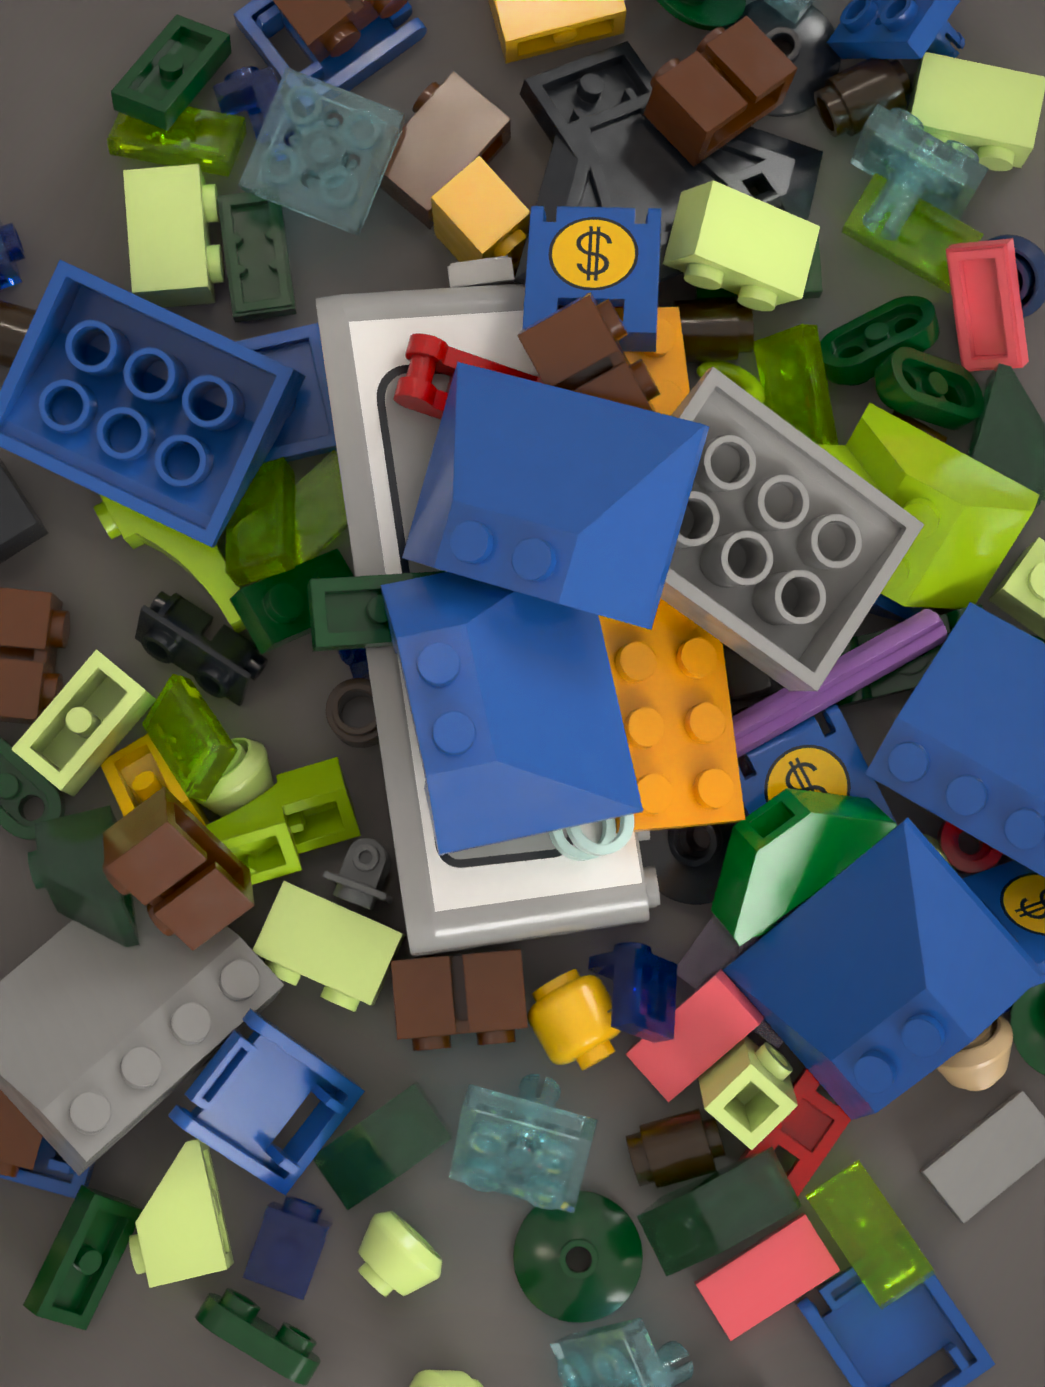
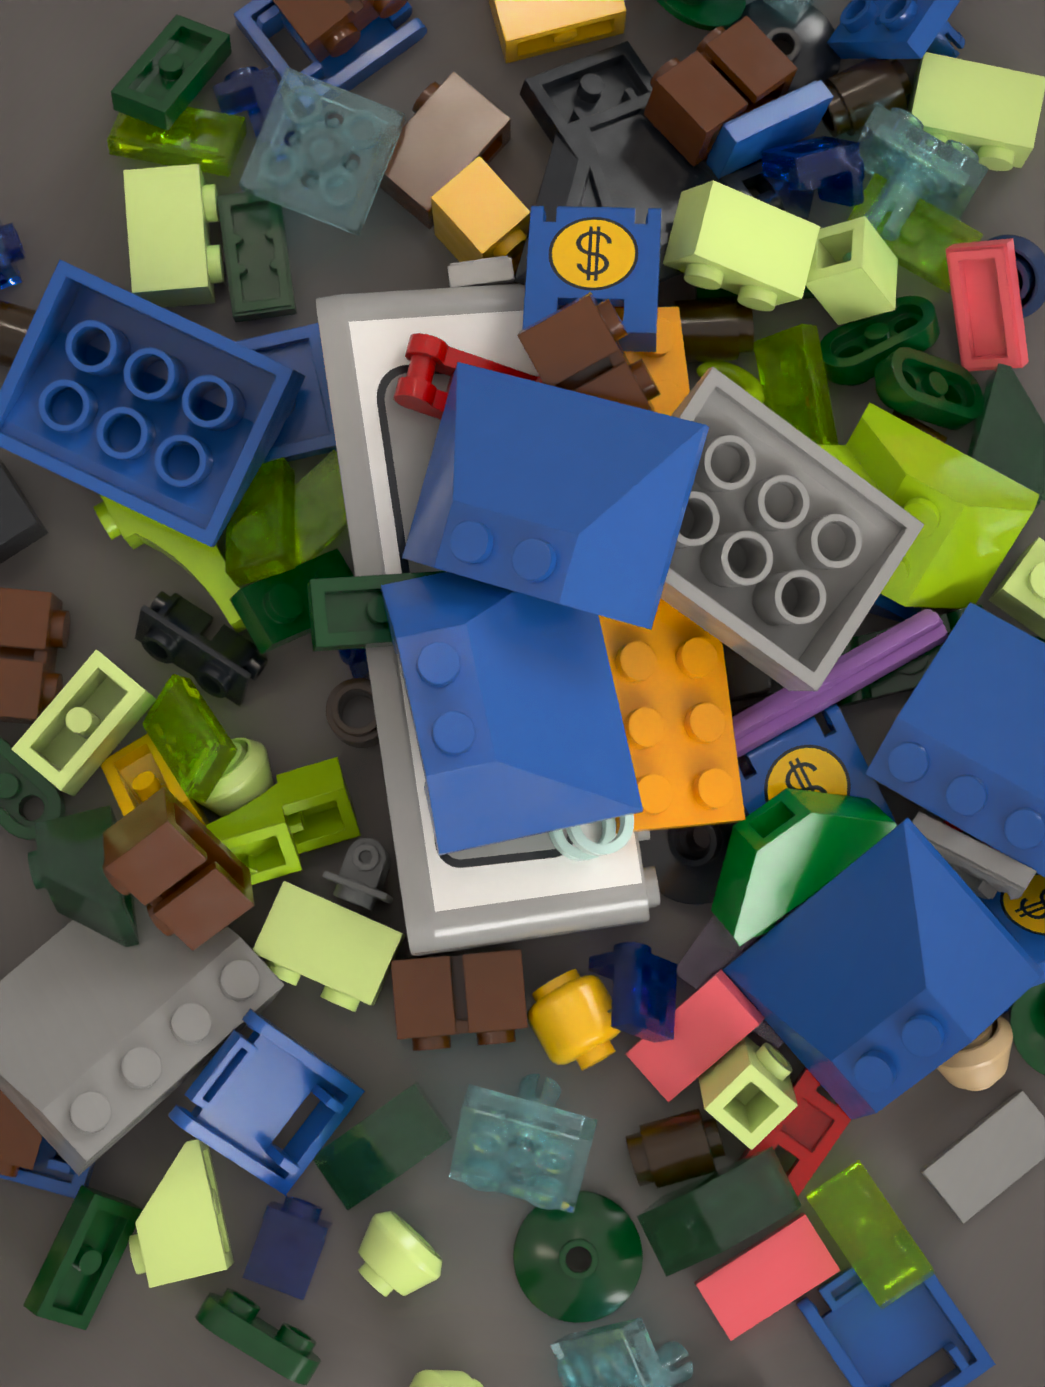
none -> blue tile [706,80,834,179]
none -> clear blue bracket [761,136,865,207]
none -> yellowish green brick [806,216,898,325]
none -> light grey tile [912,811,1037,900]

